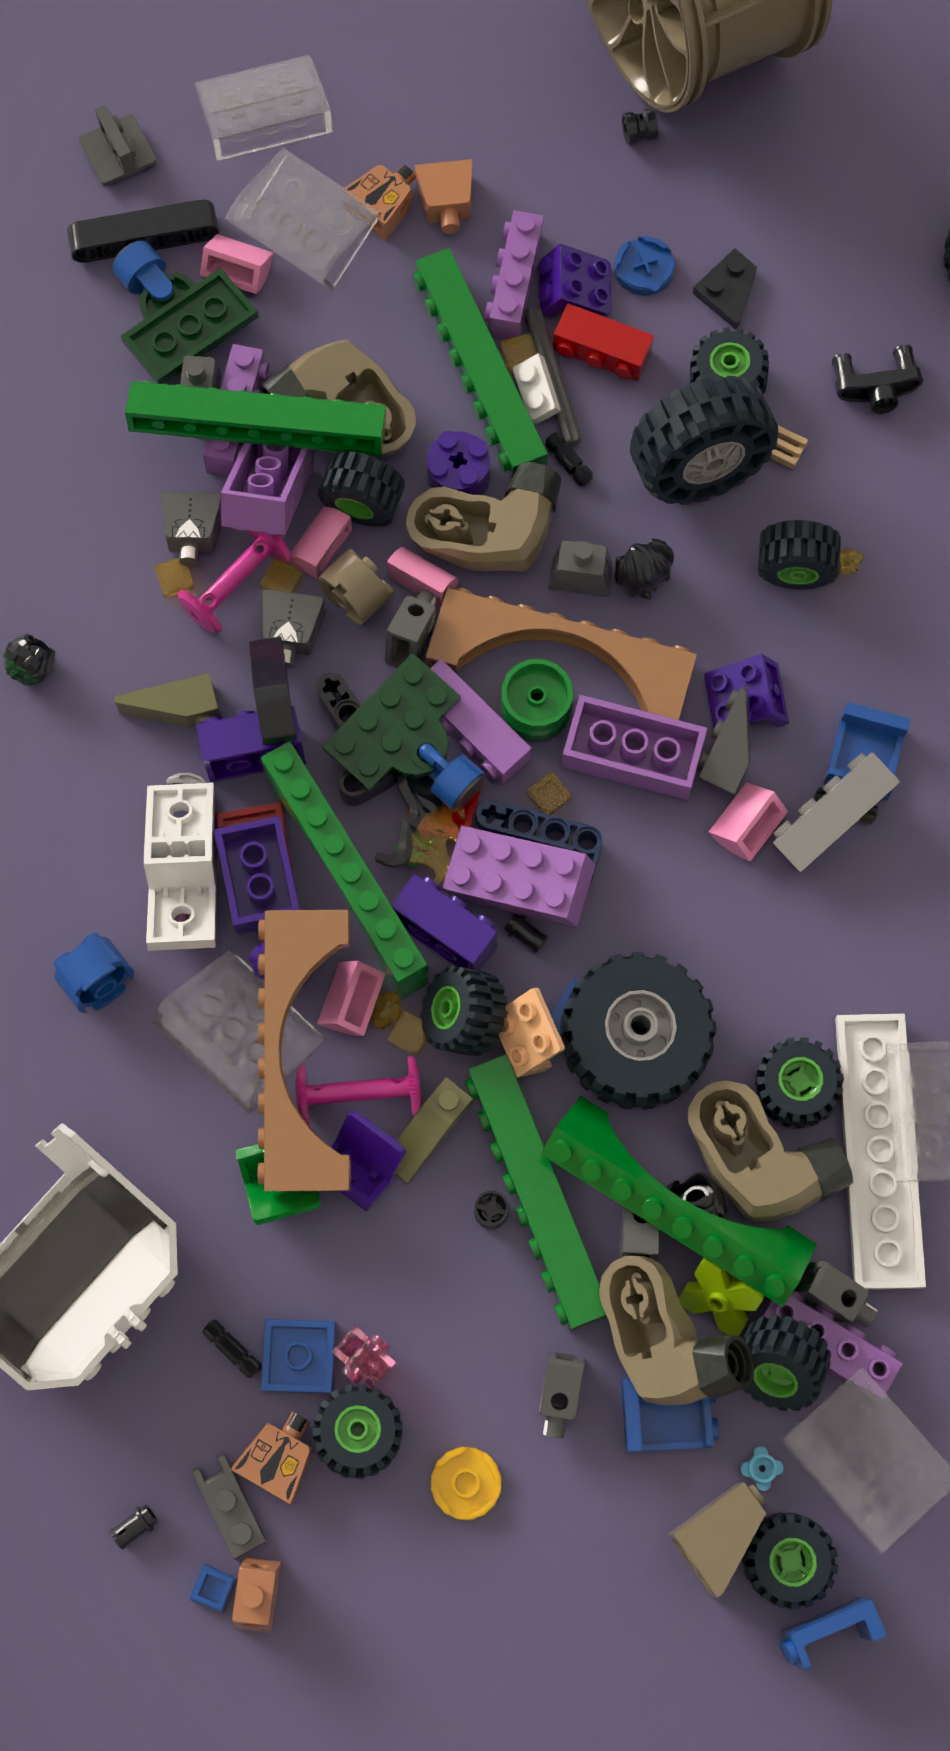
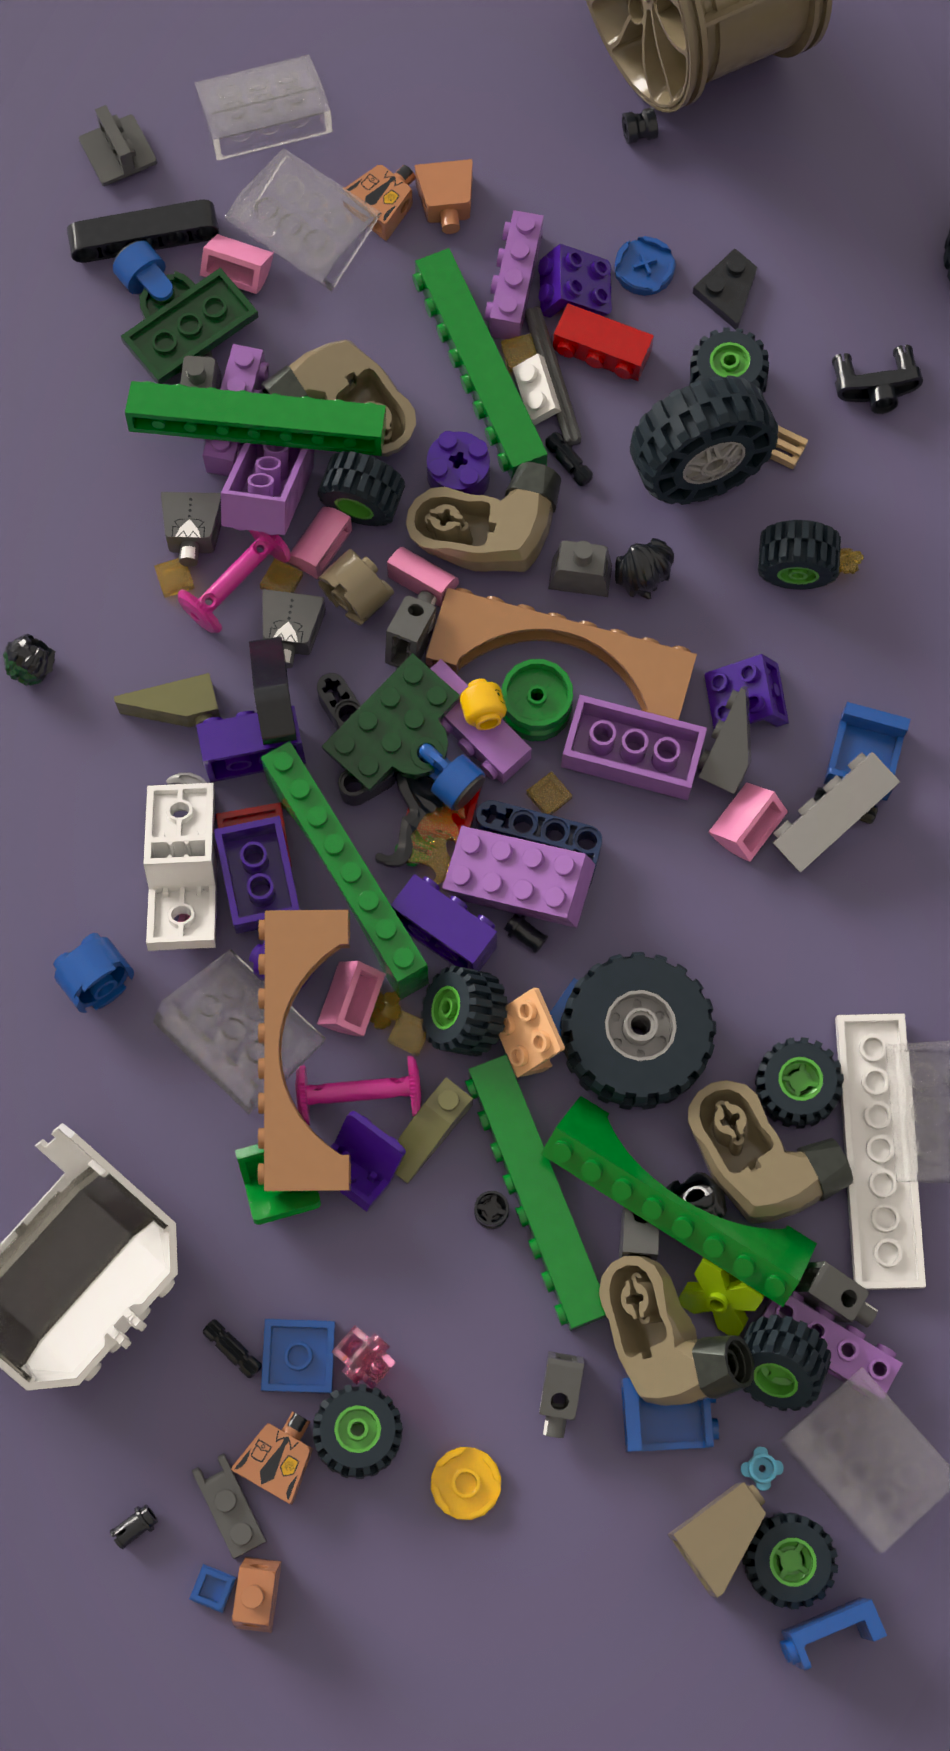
none -> yellow head [460,678,507,730]

